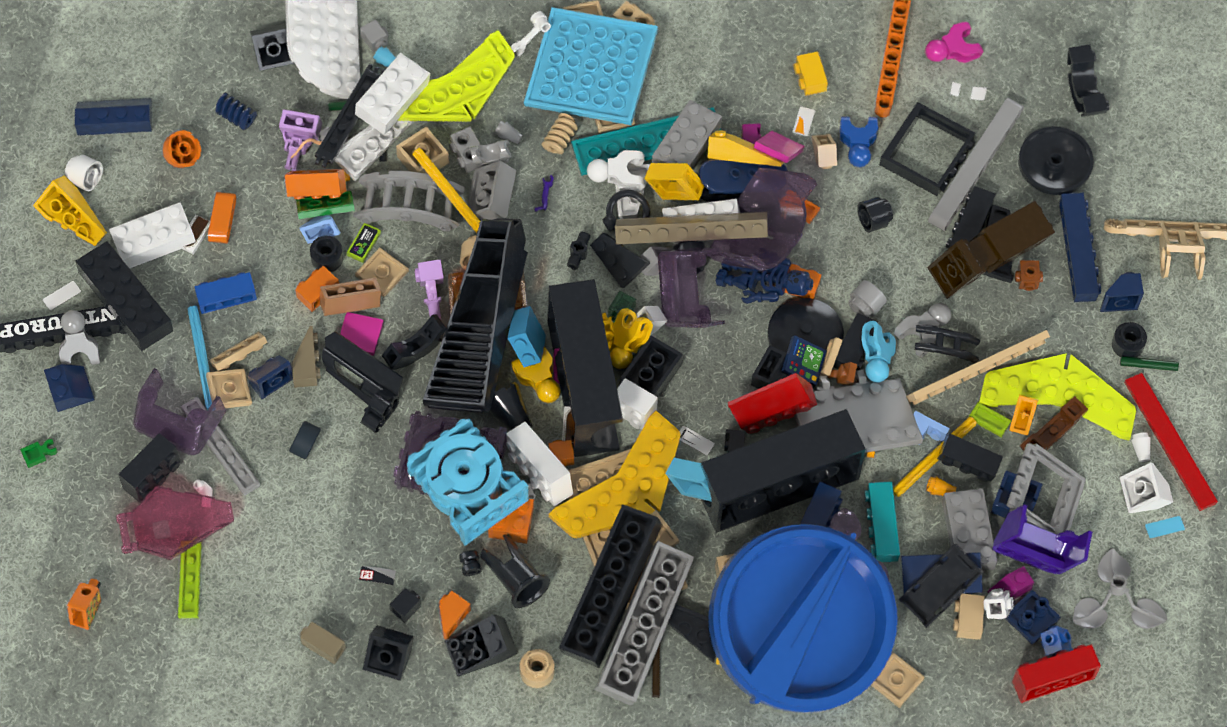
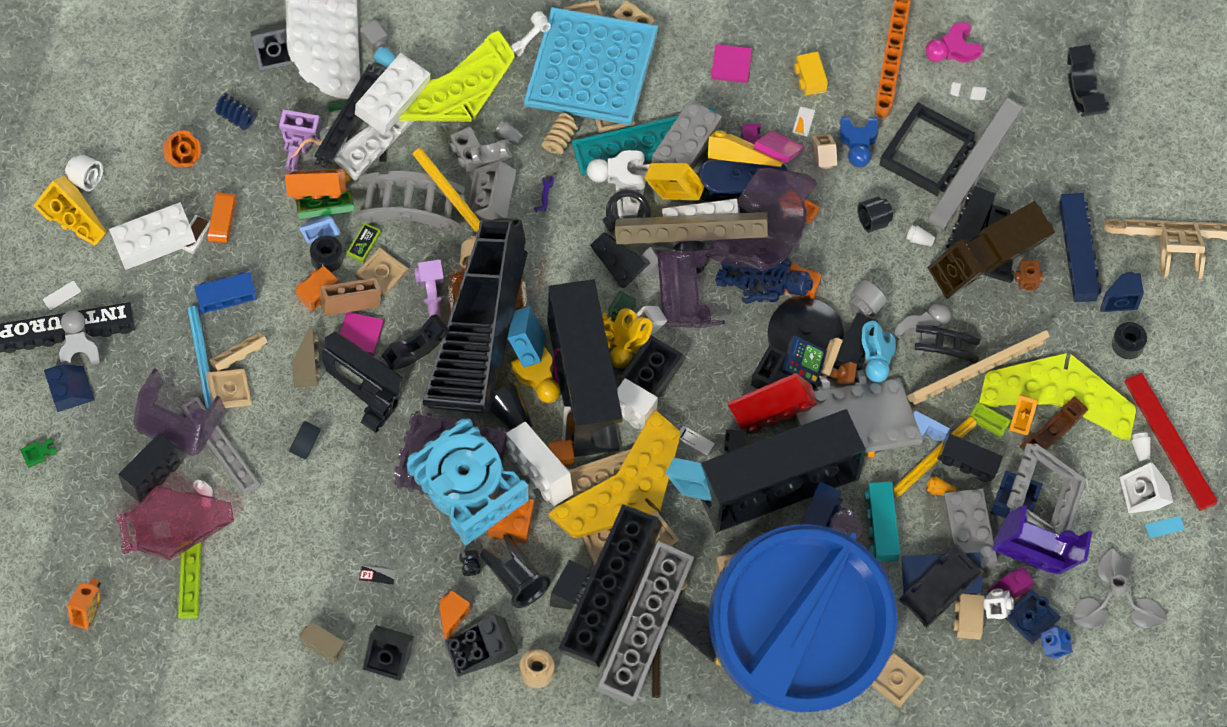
dark blue slope [75,98,152,136] -> none
black brick [75,241,173,352] -> none
dark blue slope [247,355,293,400] -> none
black brick [389,588,421,623] -> none
tan brick [396,127,449,174] -> none
black axle [567,232,591,270] -> none
red brick [1012,644,1101,703] -> none
black dish [1018,126,1094,195] -> none
dark green piece [1120,356,1179,371] -> none
none -> black slope [550,559,591,610]
none -> dark pink tile [711,44,752,83]
none -> white cone [906,225,935,247]

